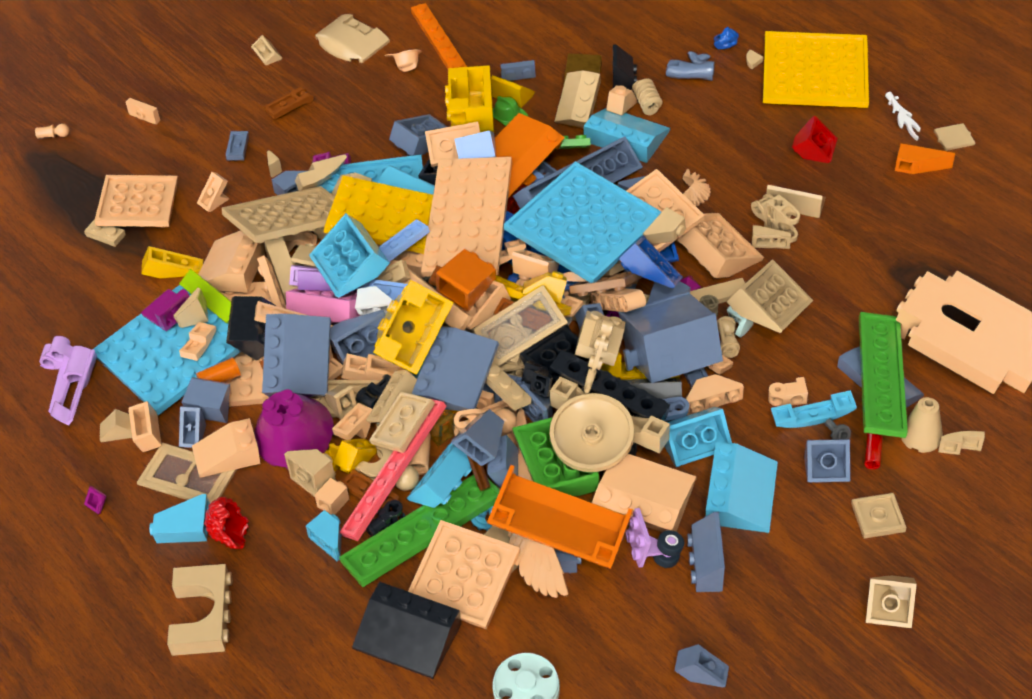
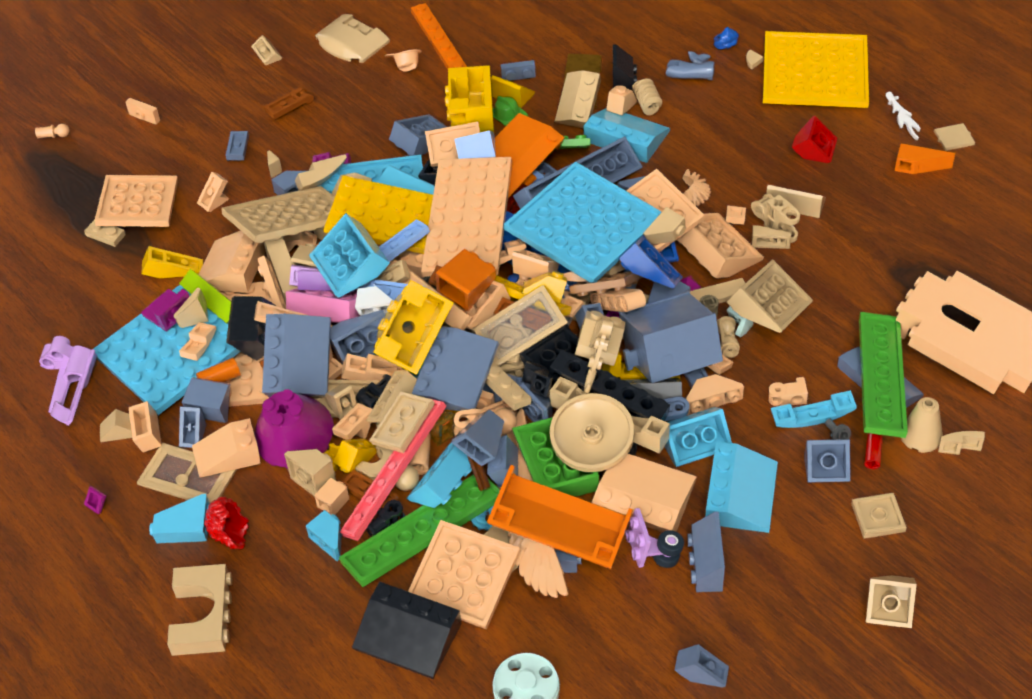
none -> light nougat plate [726,206,746,224]

